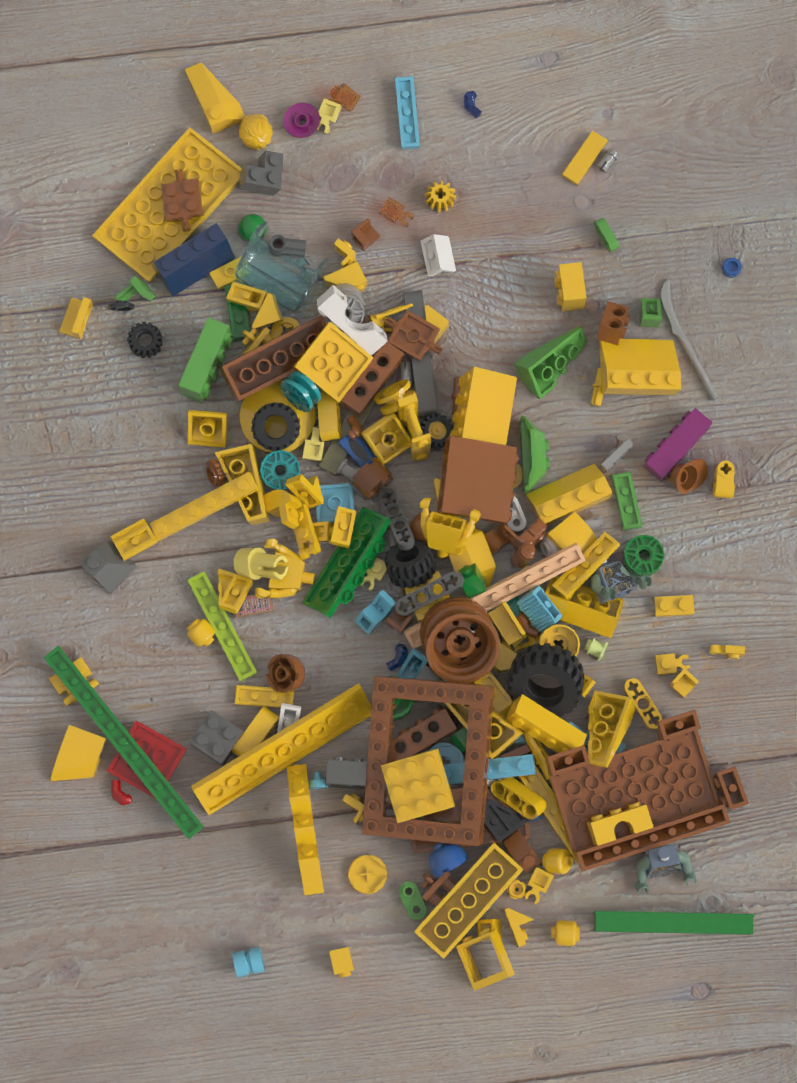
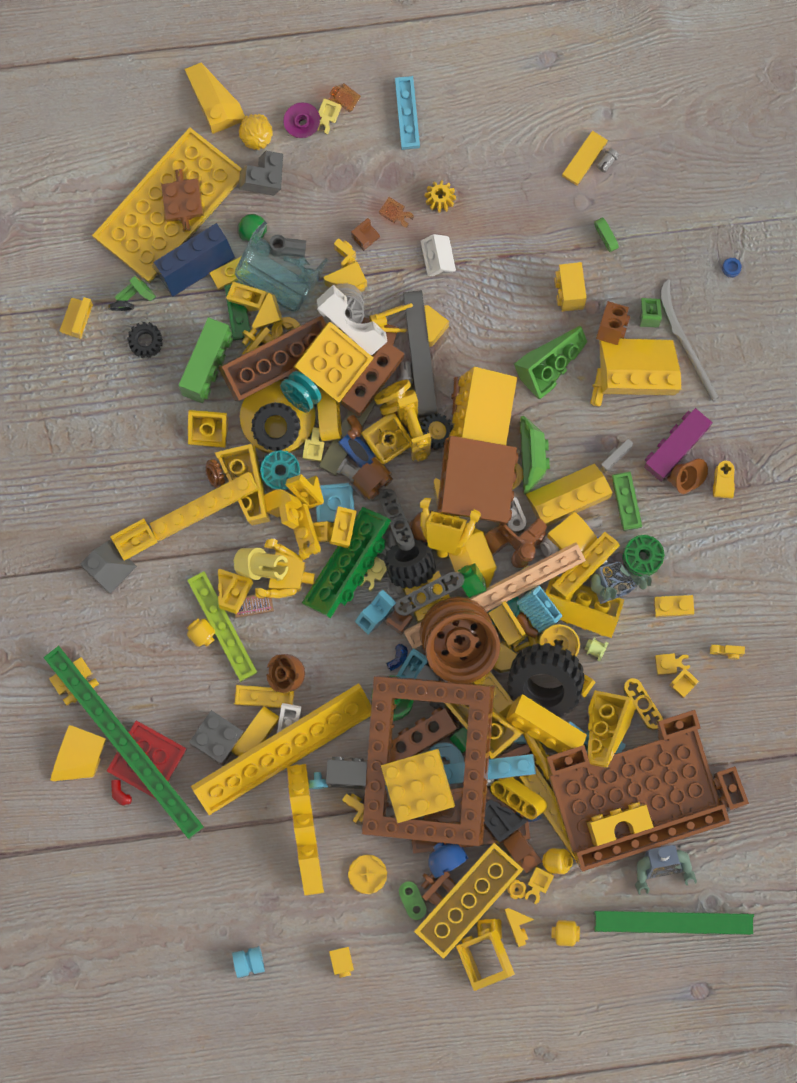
dark orange plate [384,310,443,362] -> none
clear blue arm [464,91,482,119] -> none

